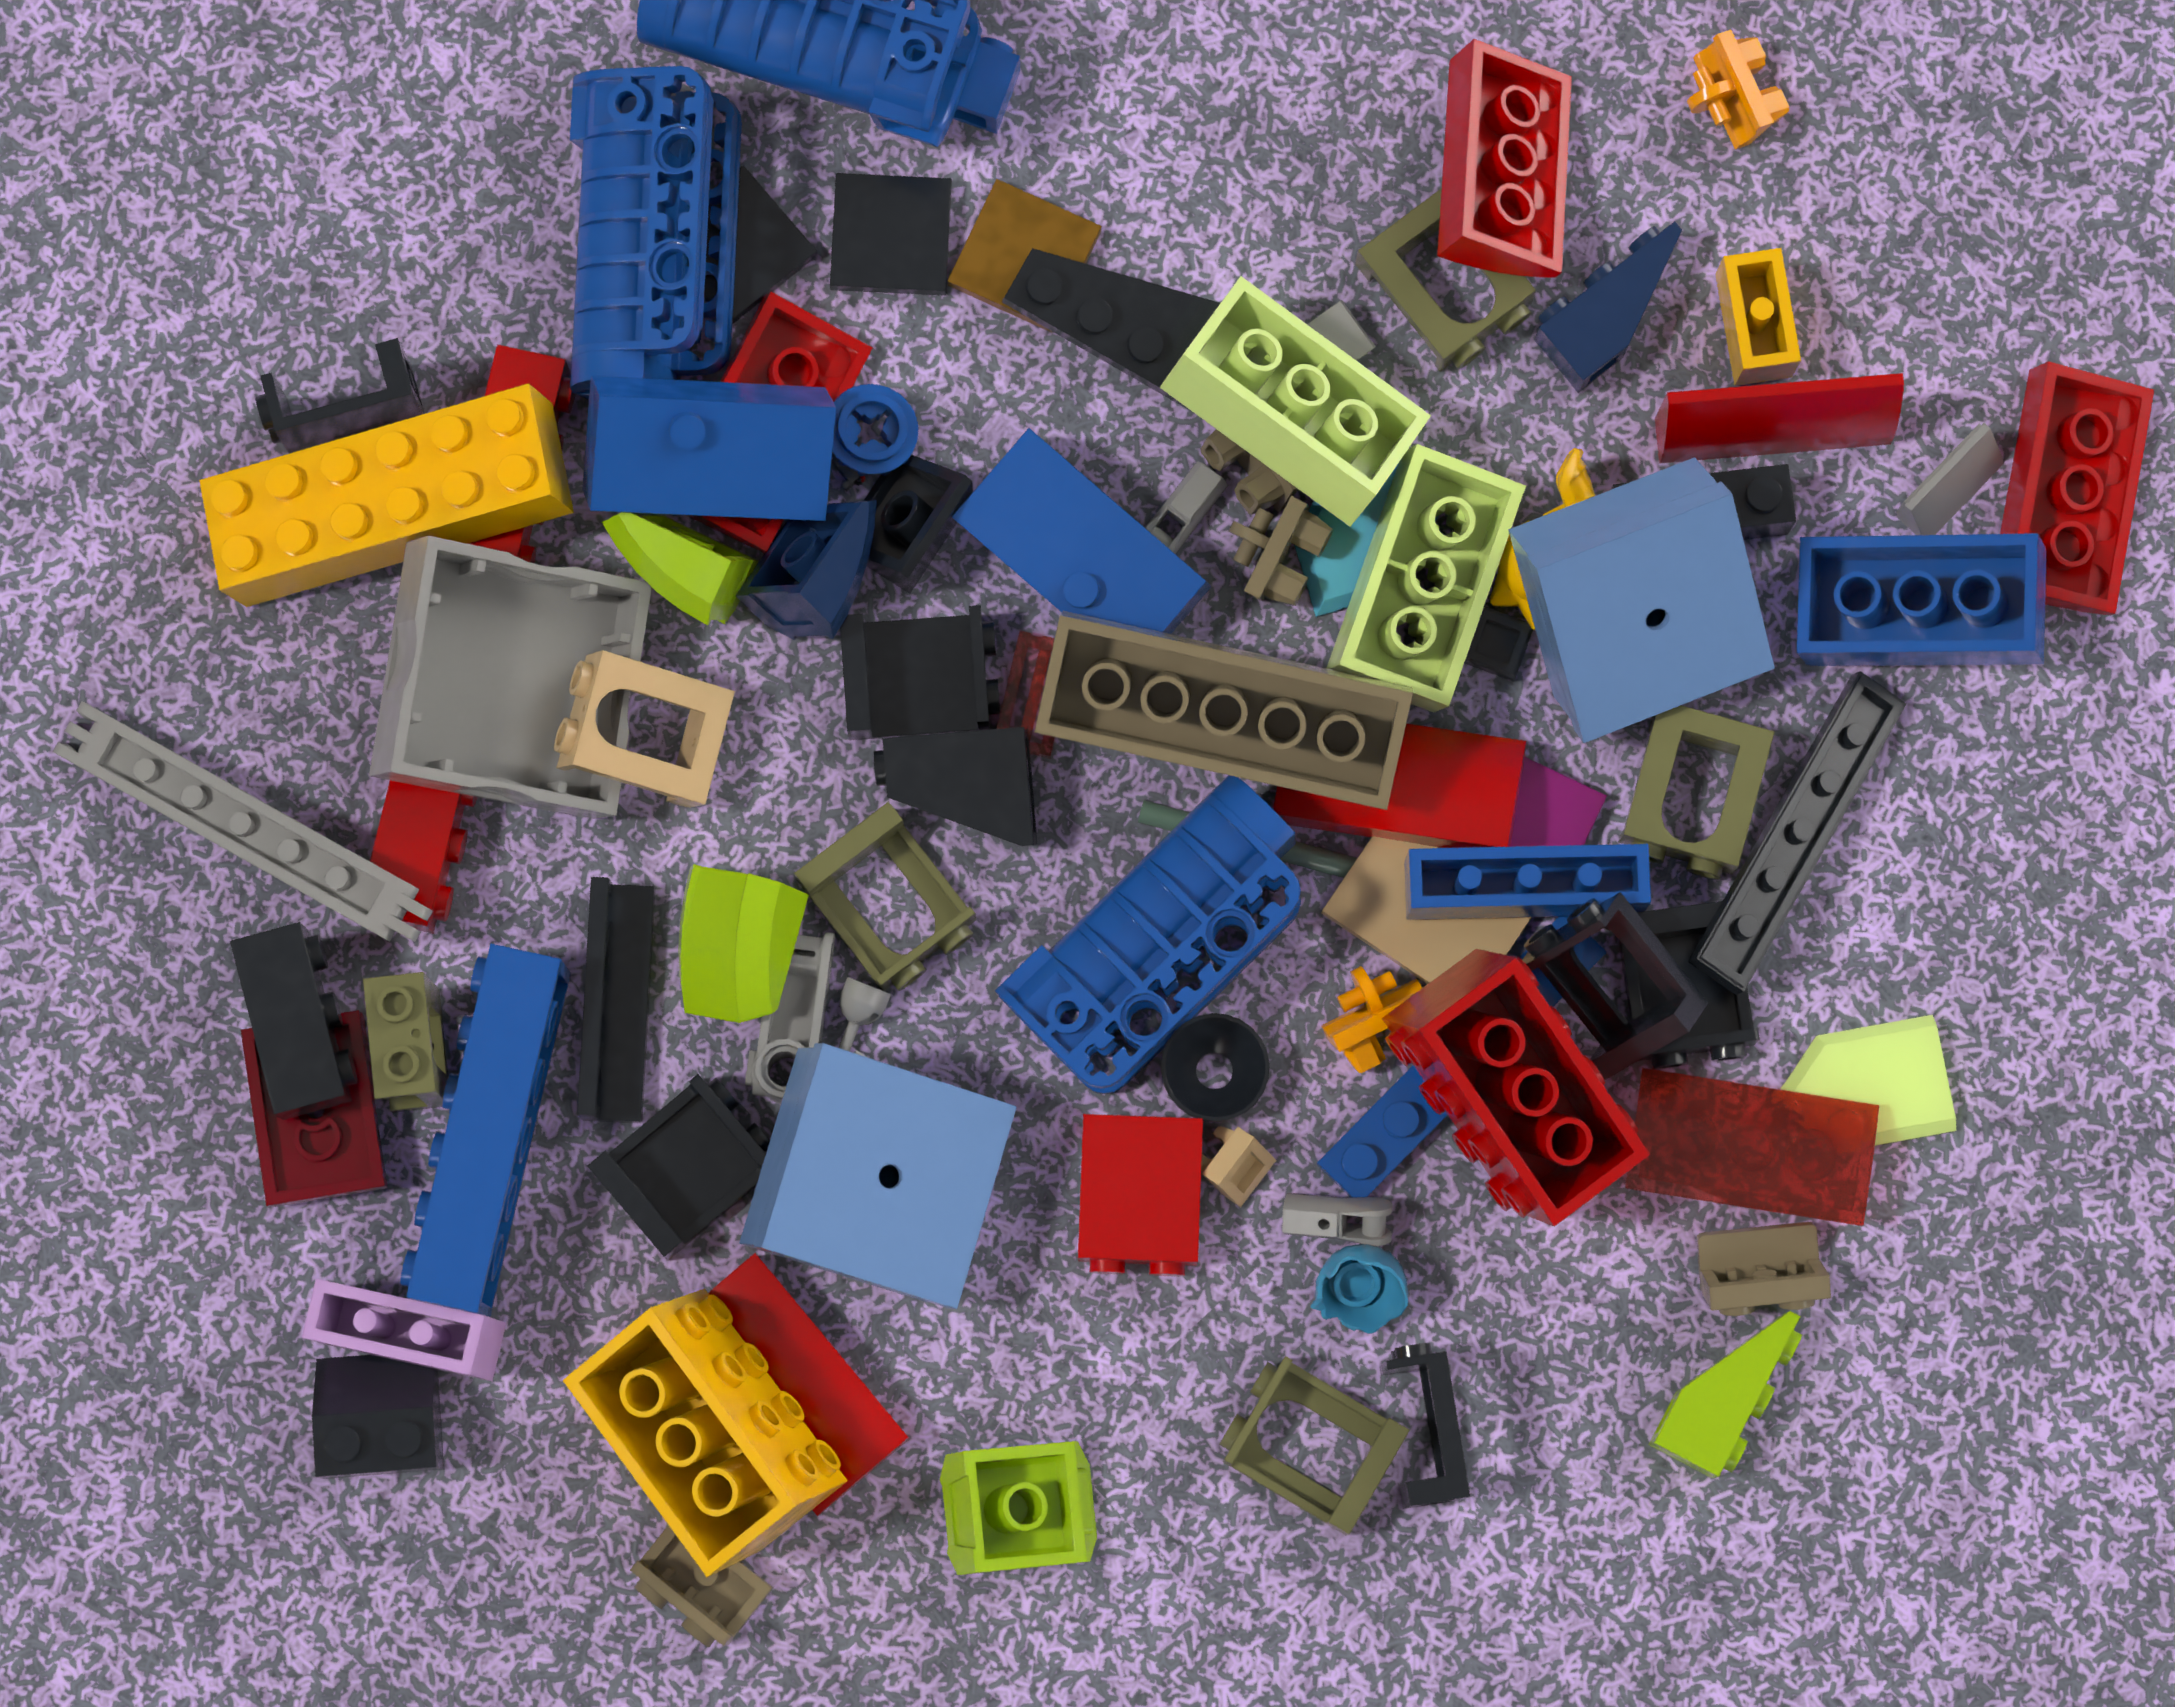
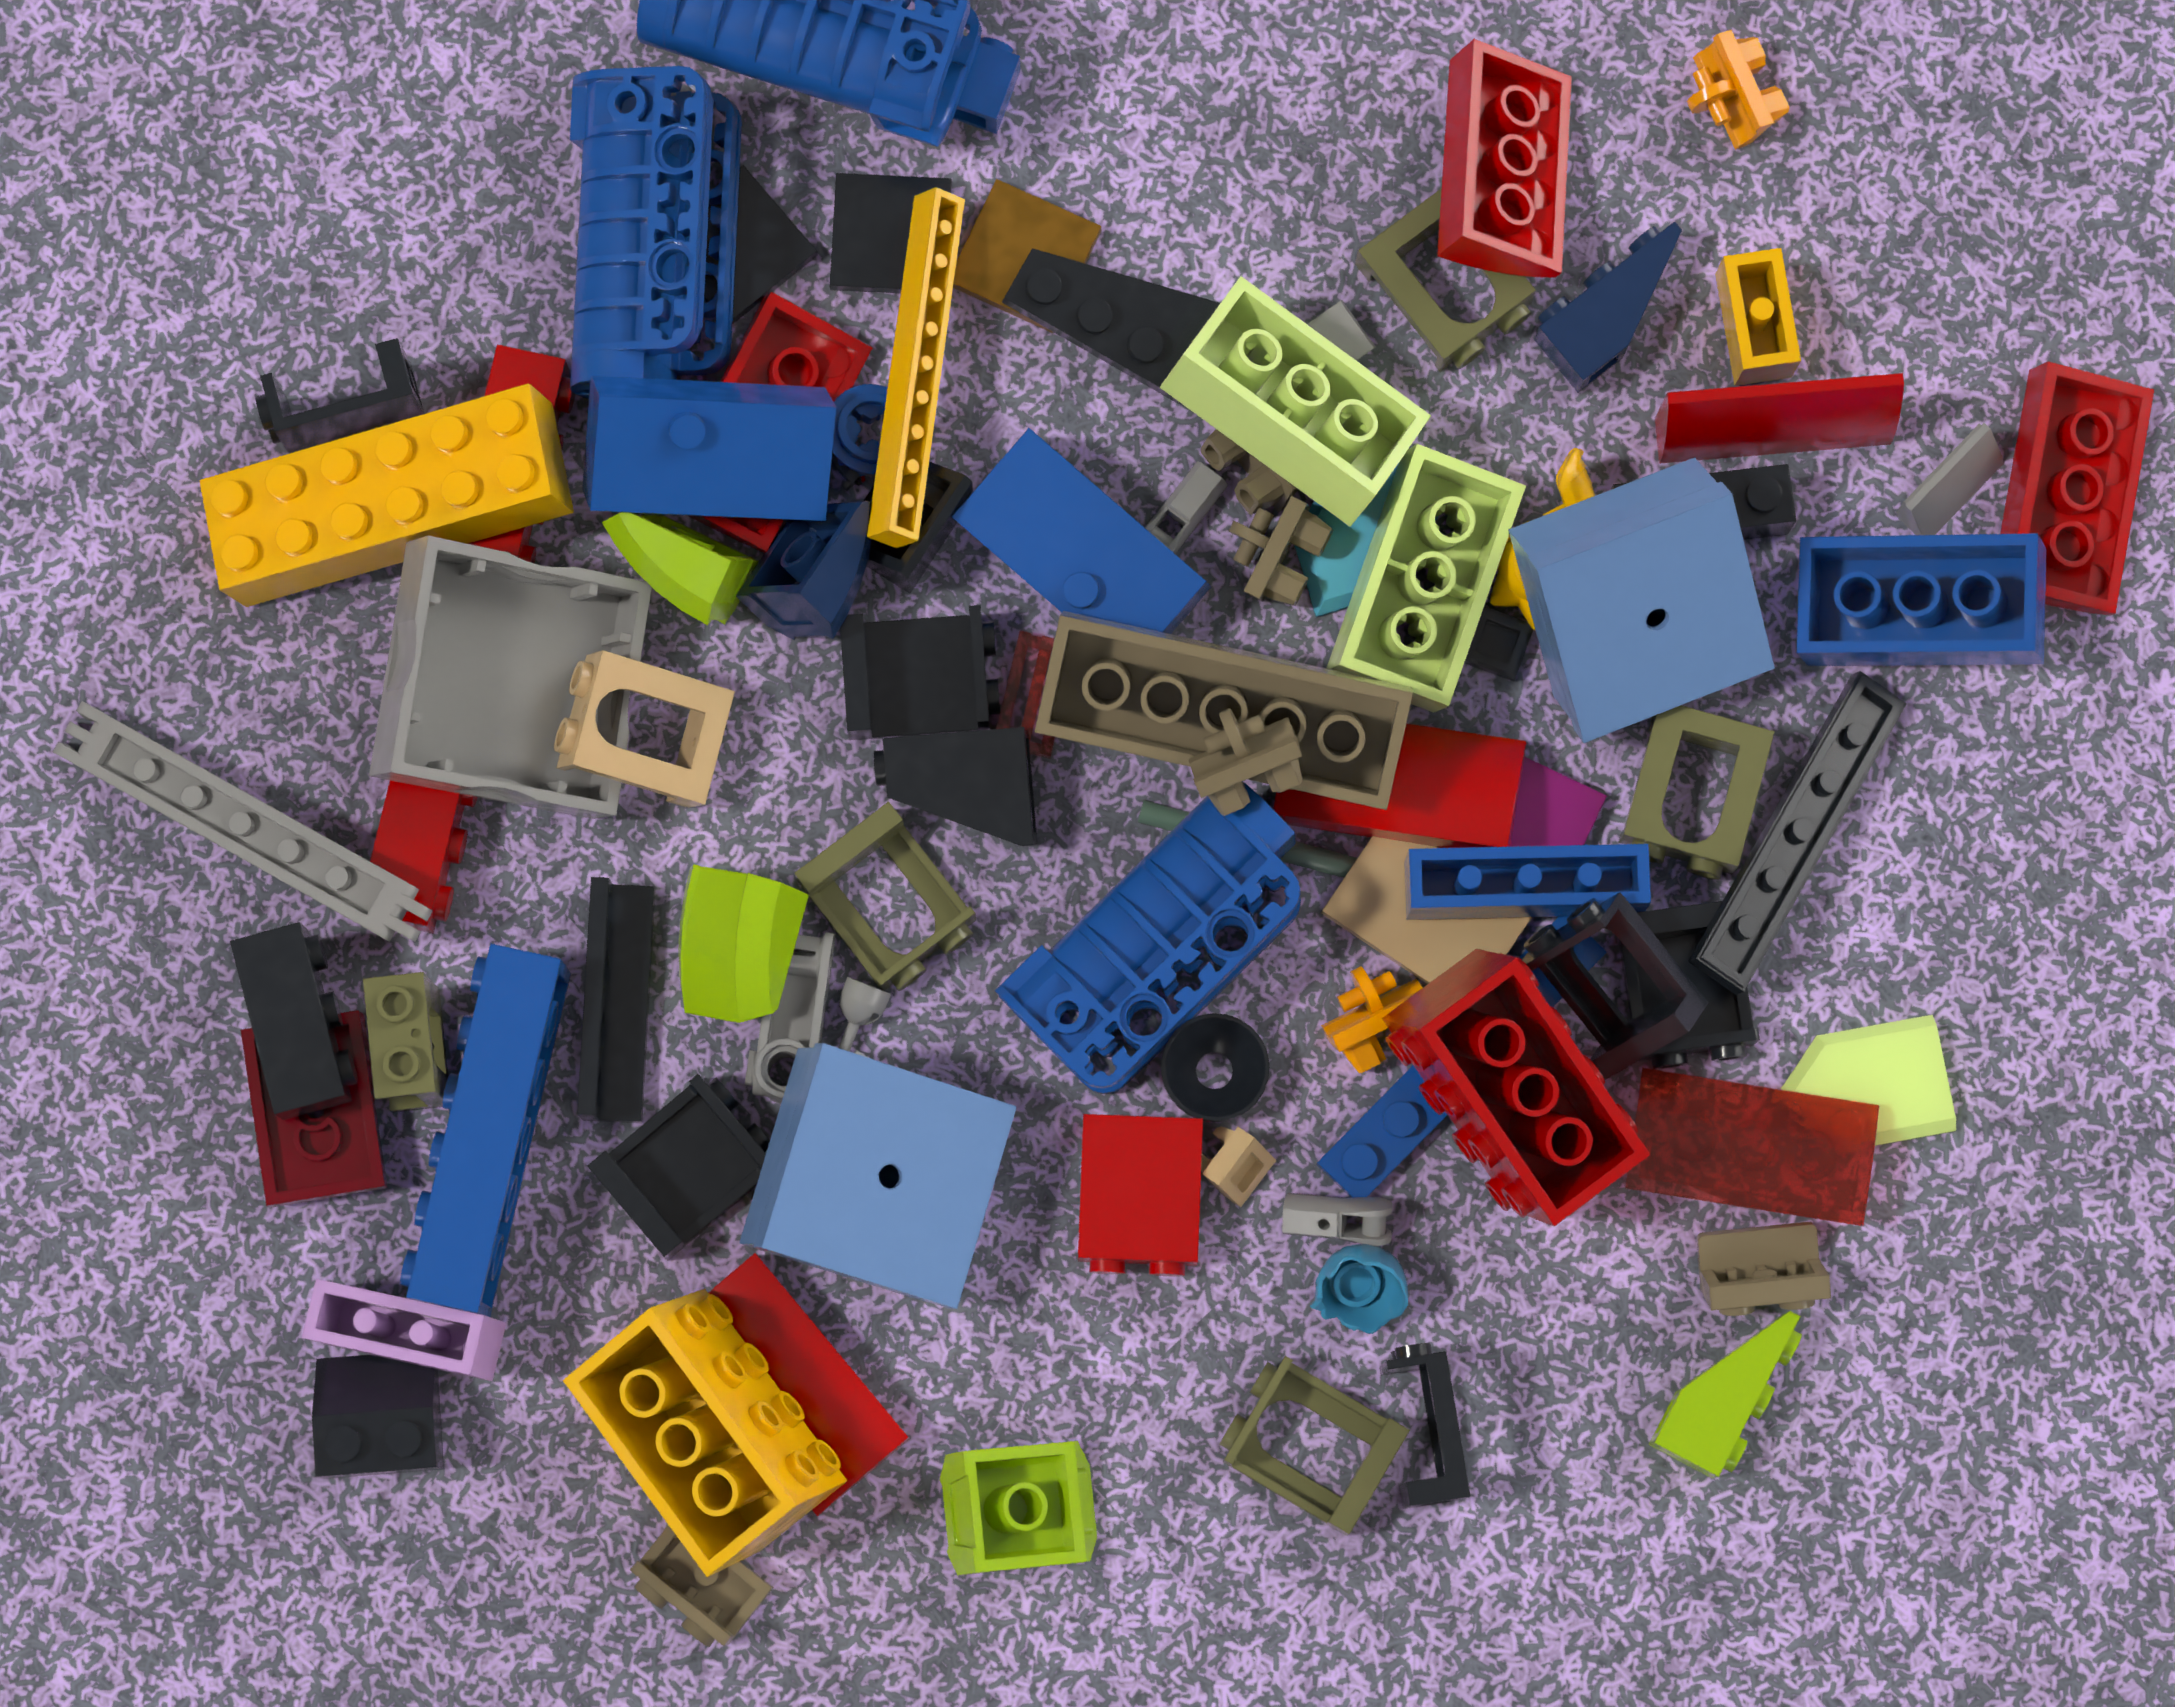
none -> yellow piece [867,187,965,548]
none -> dark tan hips [1188,708,1302,816]

